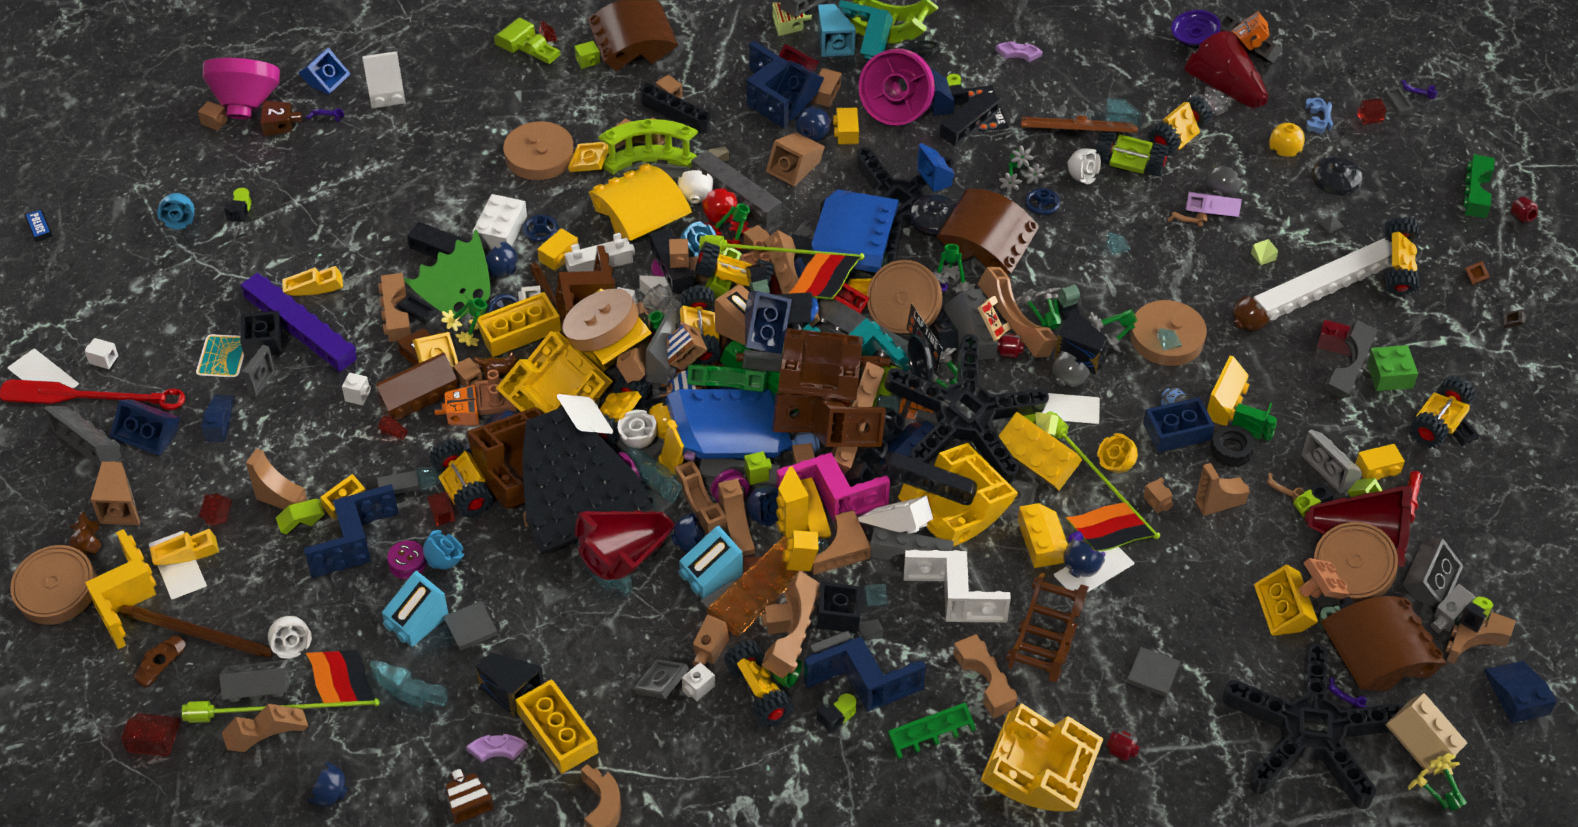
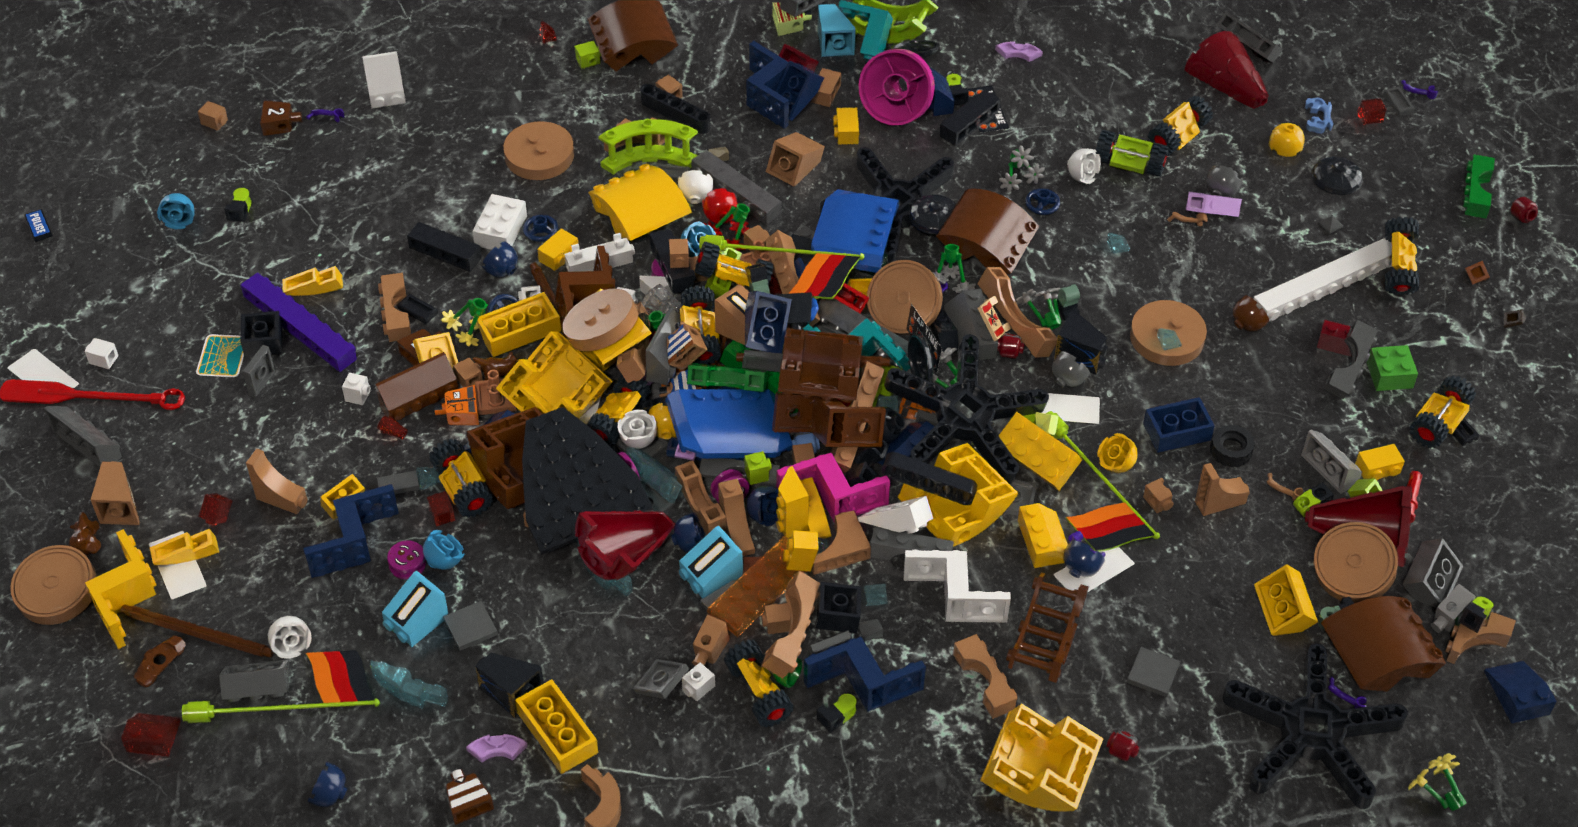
dark blue slope [110,399,181,455] -> none
dark blue slope [201,395,235,442] -> none
dark pink cone [202,58,280,119] -> none
medium nougat arch [222,704,308,752] -> none
lime slope [276,499,325,535] -> none
blue slope [298,48,351,94] -> none
bright green piece [404,230,490,319] -> none
lime plate [494,18,560,64] -> none
white sticker [557,394,613,434] -> none
yellow tile [568,142,608,172] -> none
yellow door [658,420,684,483] -> none
dark blue cylinder [795,107,831,142] -> none
green hinge [887,702,976,760] -> none
blue slope [917,143,954,192] -> none
dark orange door [1021,115,1138,133] -> none
green plant [1088,309,1138,352] -> none
clear light blue slope [1105,98,1141,127] -> none
head [1161,387,1189,406] -> none
dark purple hat [1171,10,1221,46] -> none
clear animal [1187,87,1229,115] -> none
yellow slope [1207,355,1250,426] -> none
orange torso [1232,11,1269,50] -> none
green piece [1232,403,1277,440] -> none
yellowish green slope [1251,239,1278,265] -> none
nougat plate [1299,558,1350,599] -> none
tan slope [1385,693,1467,775] -> none

